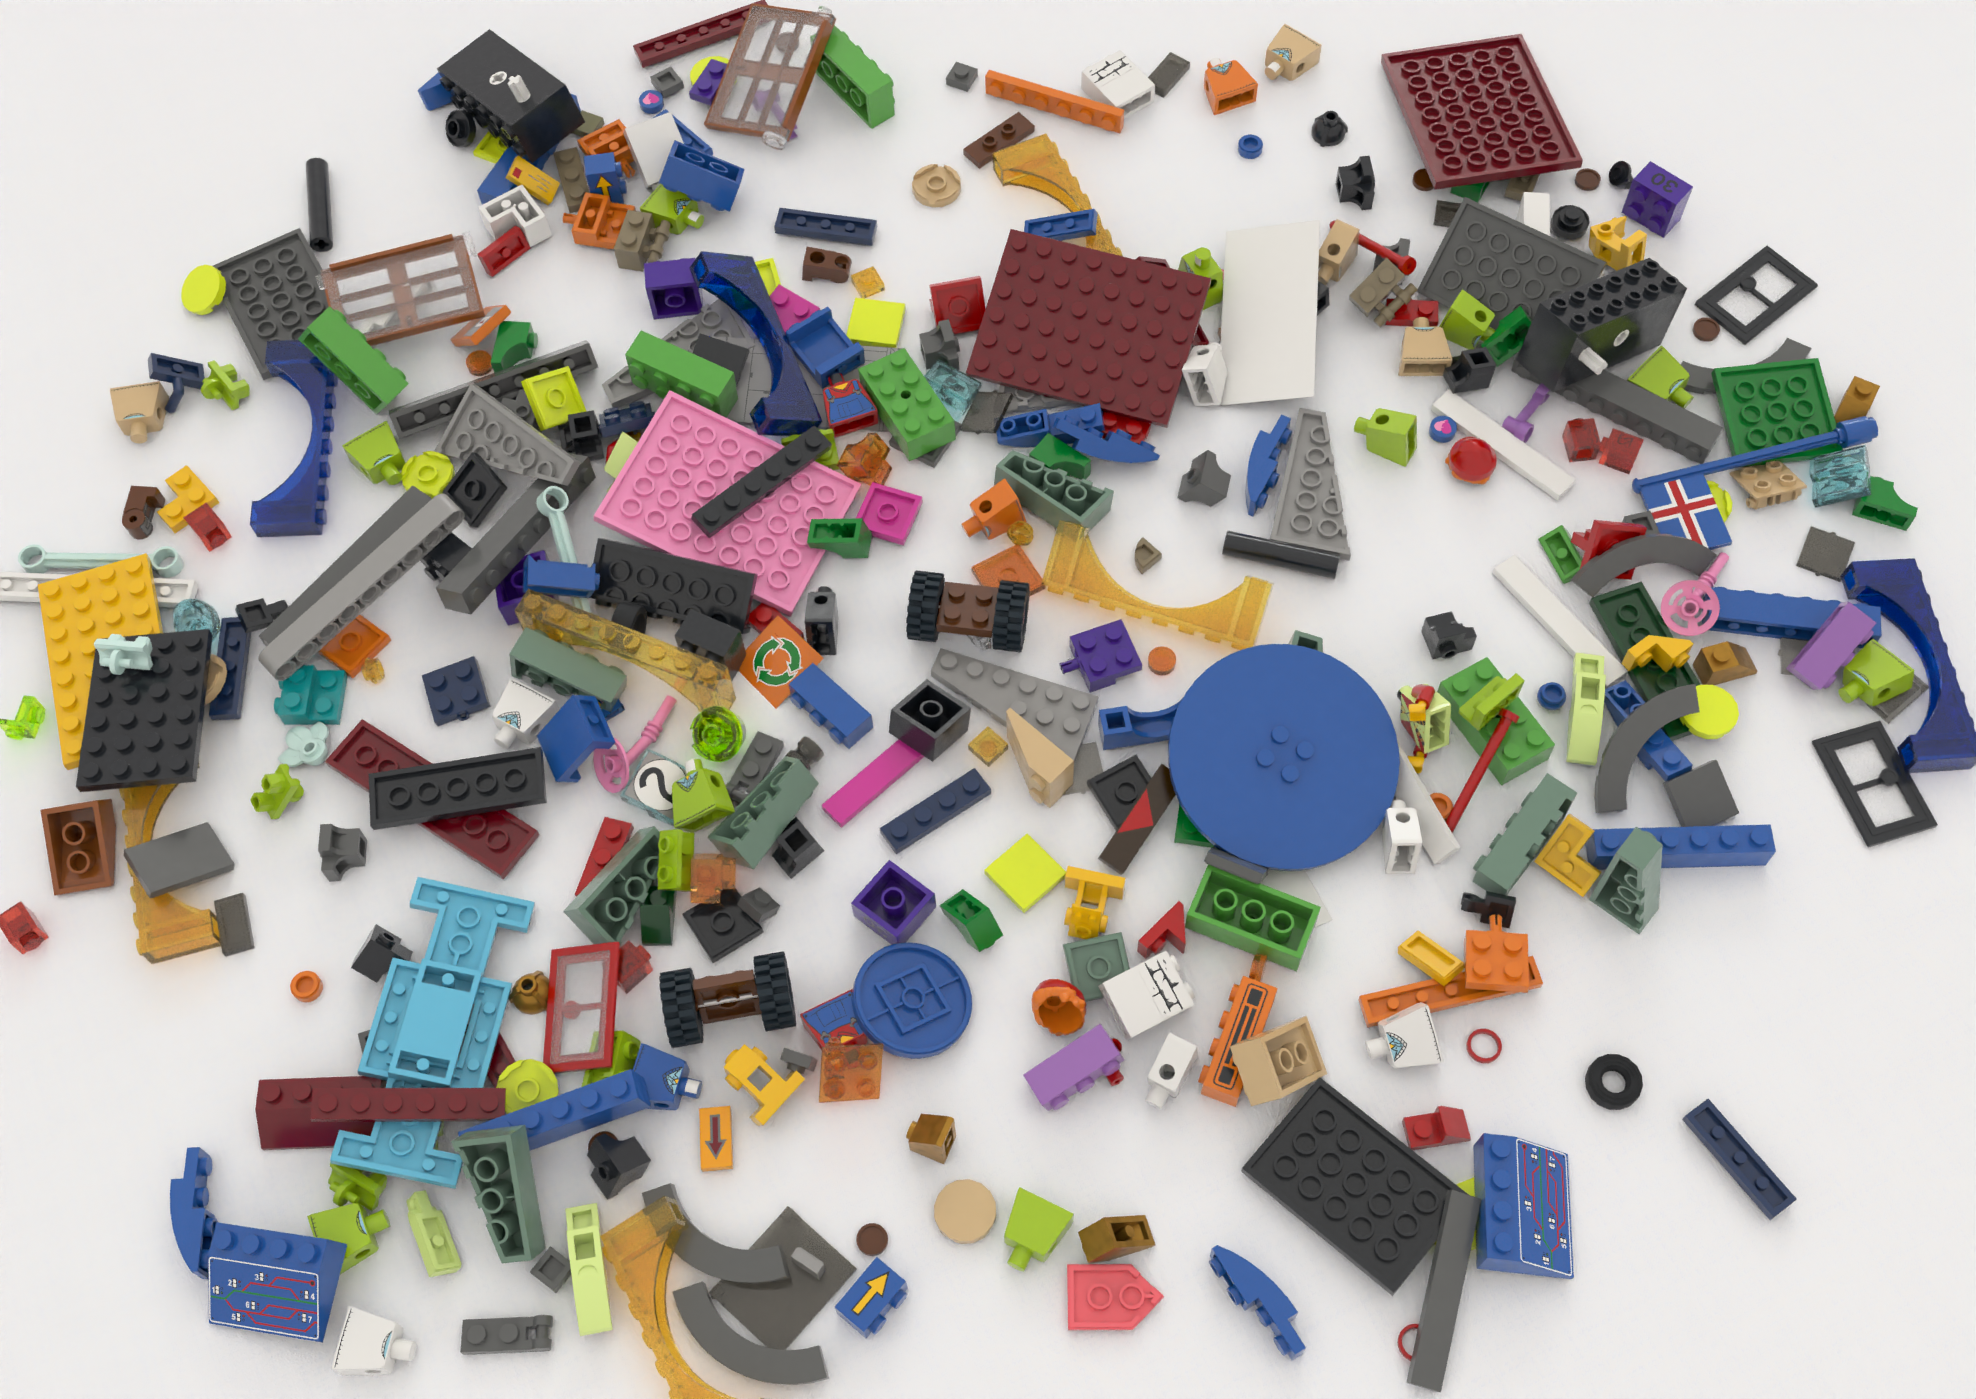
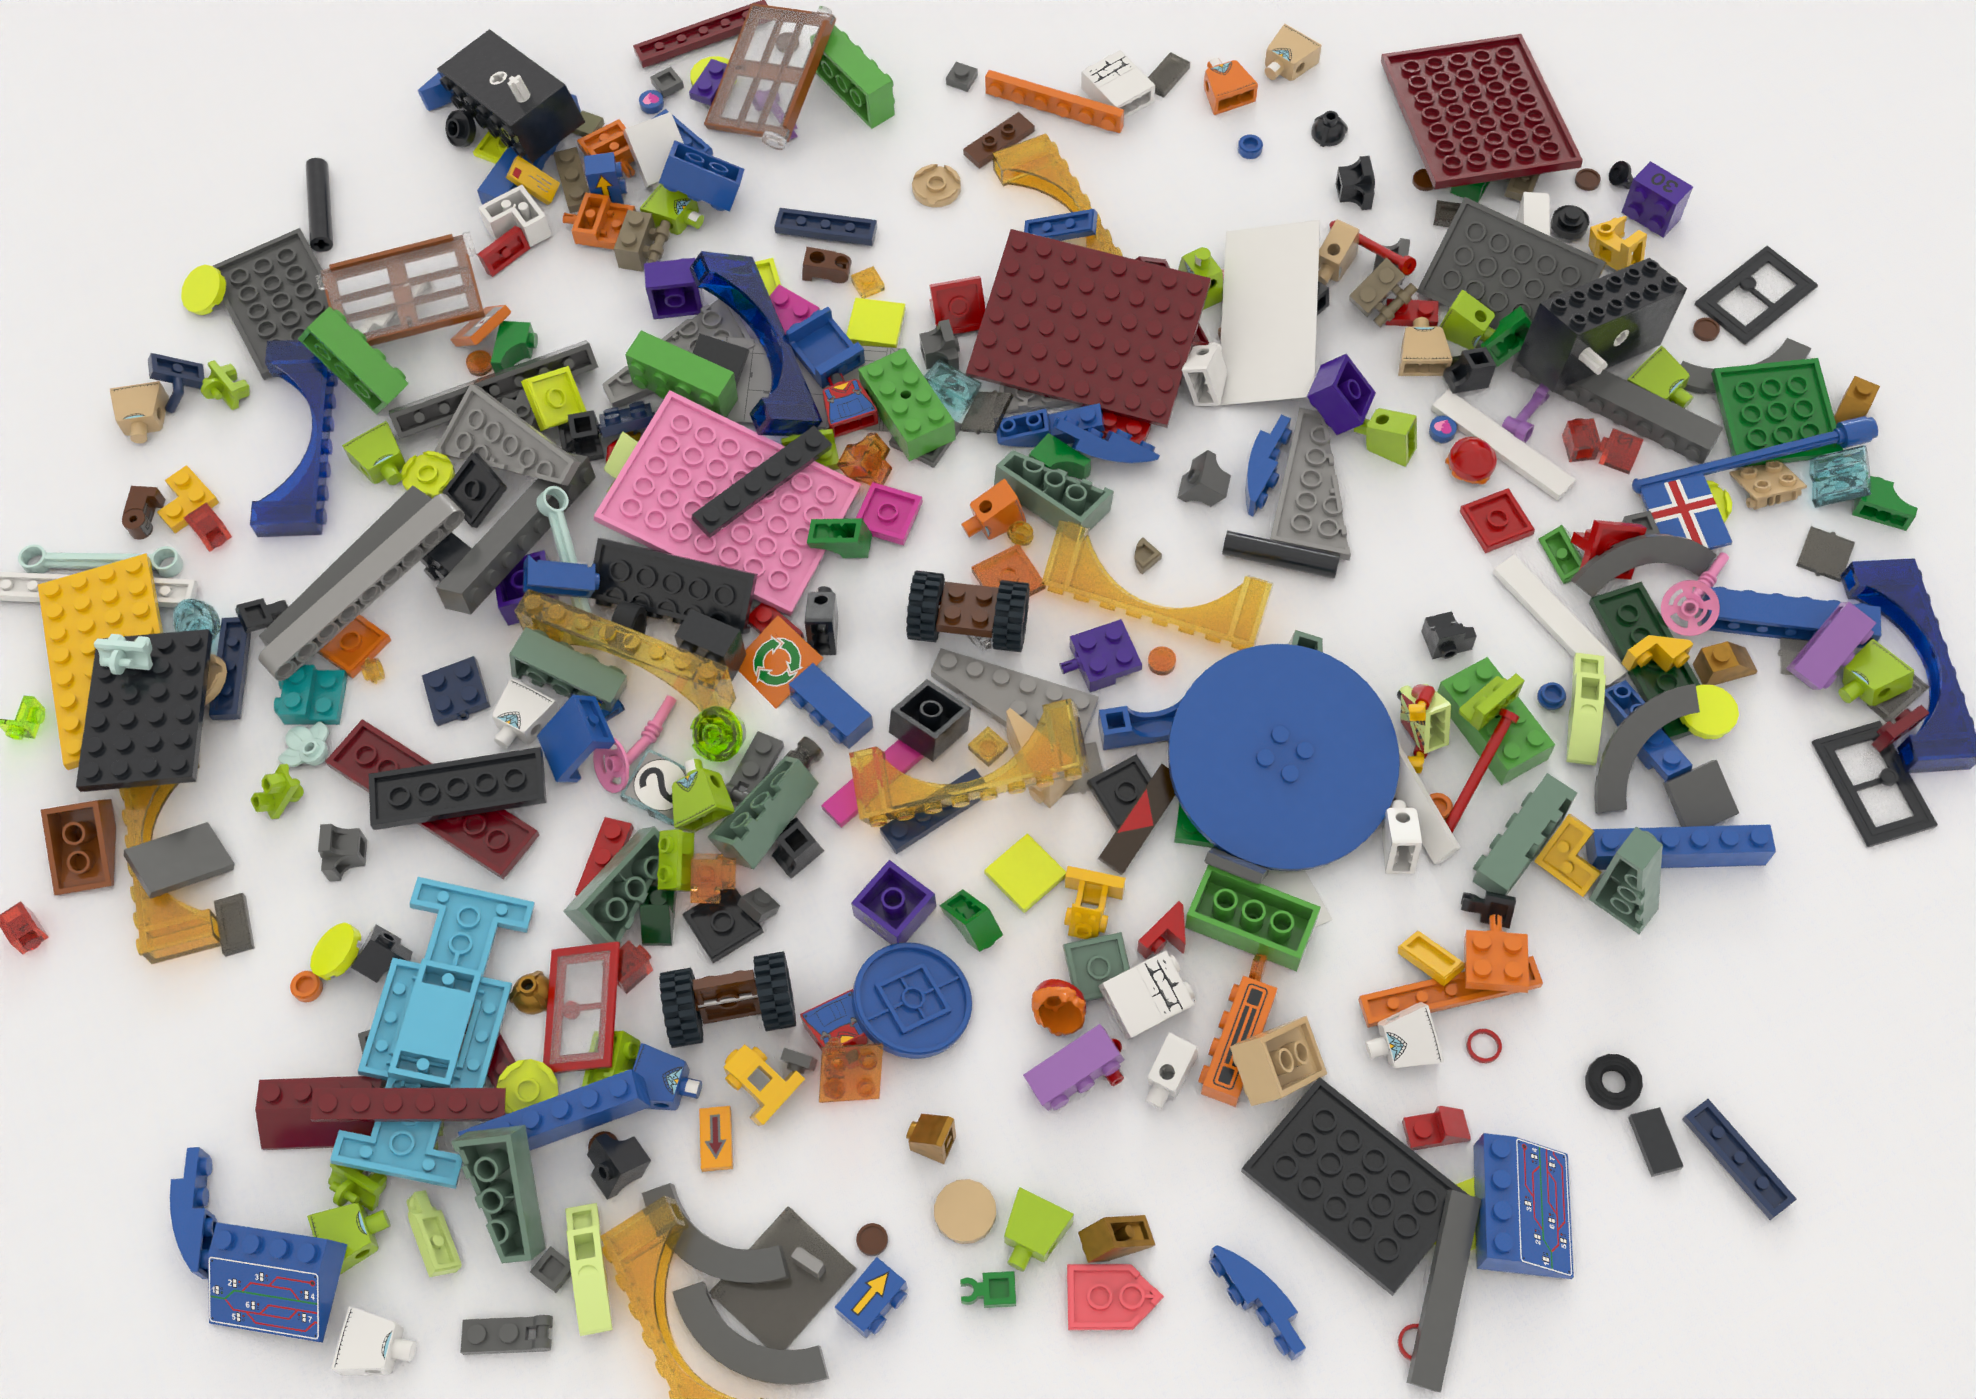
none -> neon yellow tile [310,923,361,980]
none -> clear yellow arch [849,698,1090,827]
none -> green plate [960,1271,1016,1308]
none -> dark purple brick [1307,354,1376,435]
none -> red tile [1459,488,1535,553]
none -> black tile [1628,1107,1684,1177]
none -> dark red plate [1871,705,1929,753]

